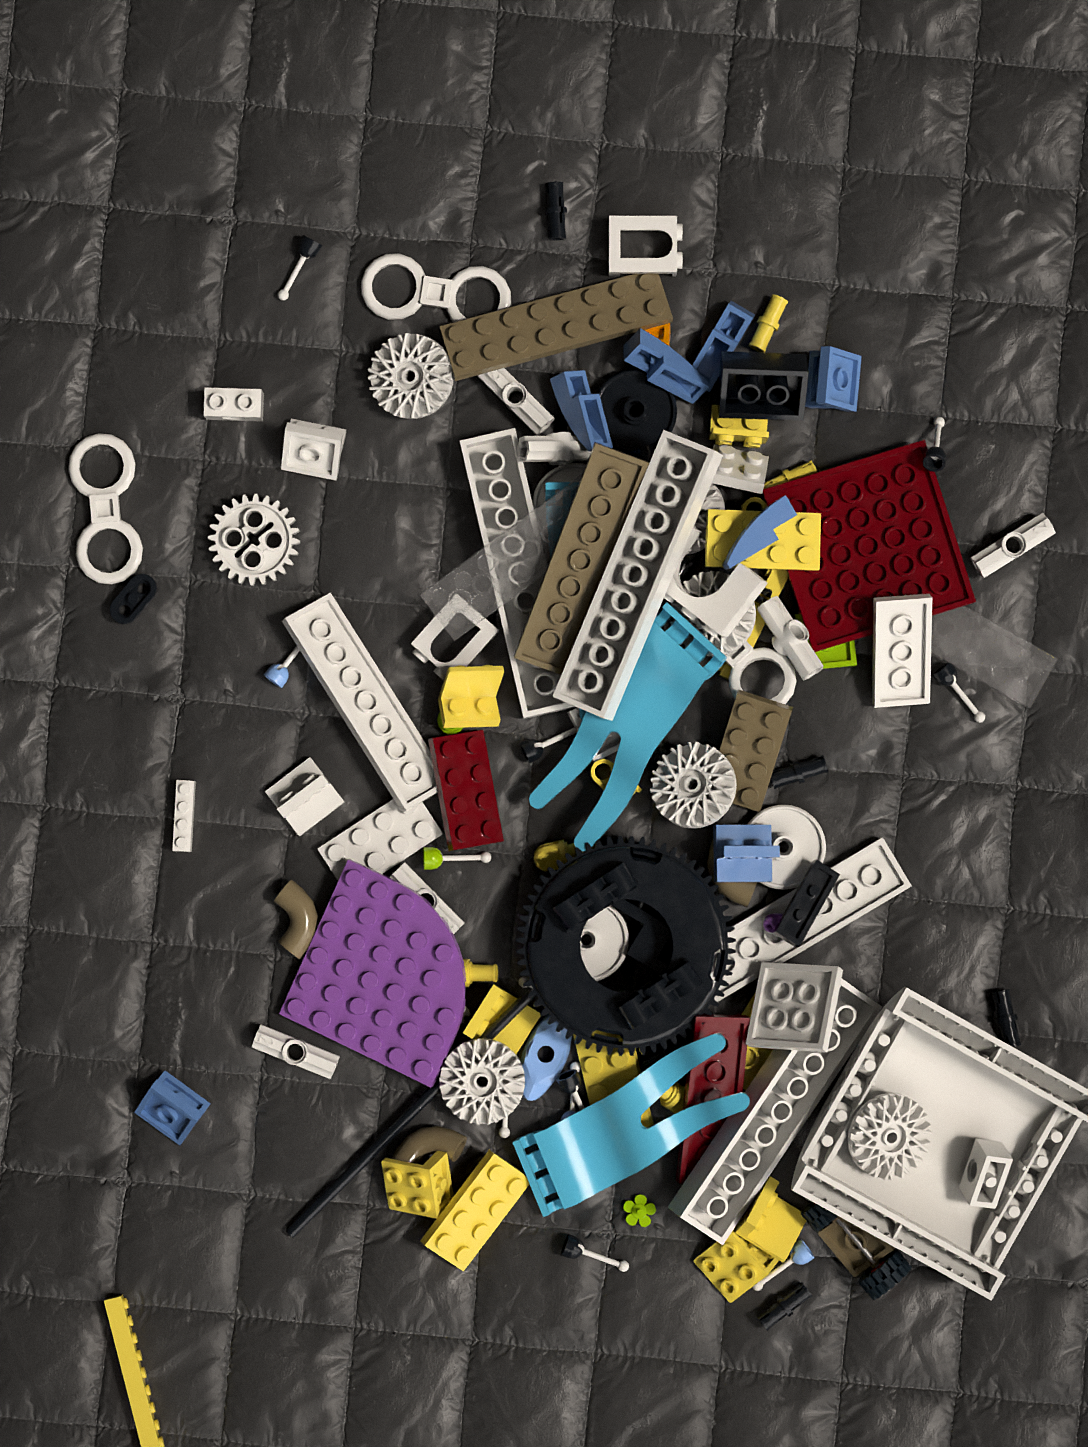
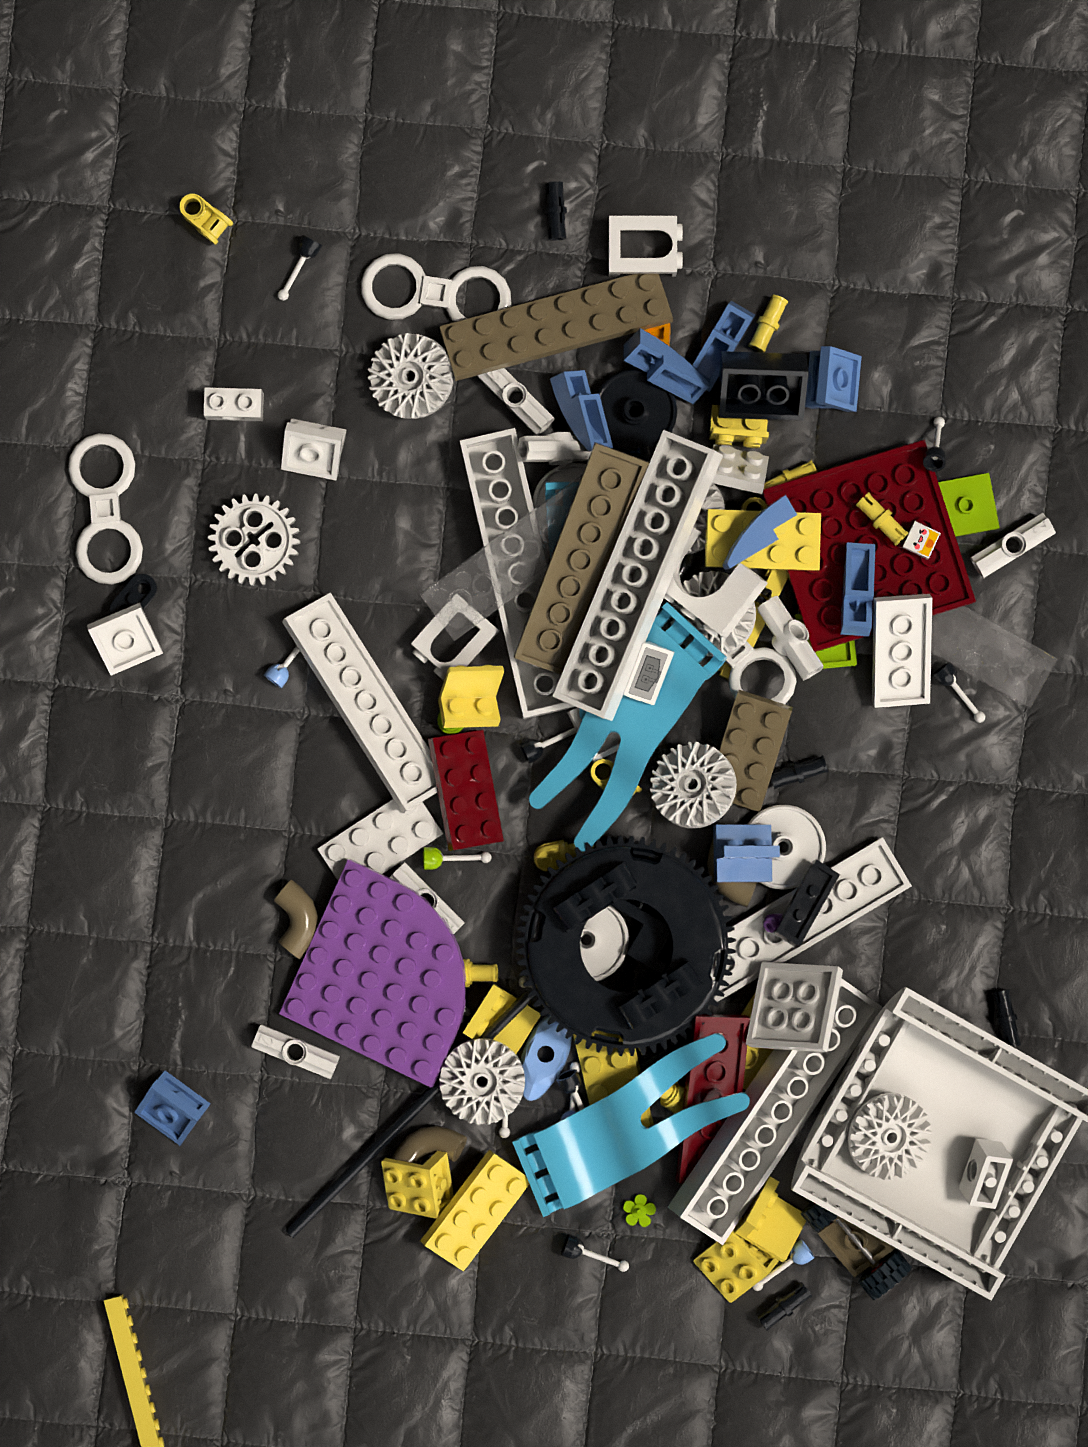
white piece [172,780,196,852] -> none
white bracket [265,757,345,837] -> none
none -> white plate [87,603,163,675]
none -> light yellow piece [180,194,234,245]
none -> slope [624,641,675,705]
none -> medium blue slope [841,542,875,636]
none -> light yellow pin [856,493,909,546]
none -> white tile [902,521,941,560]
none -> lime plate [938,473,1000,537]

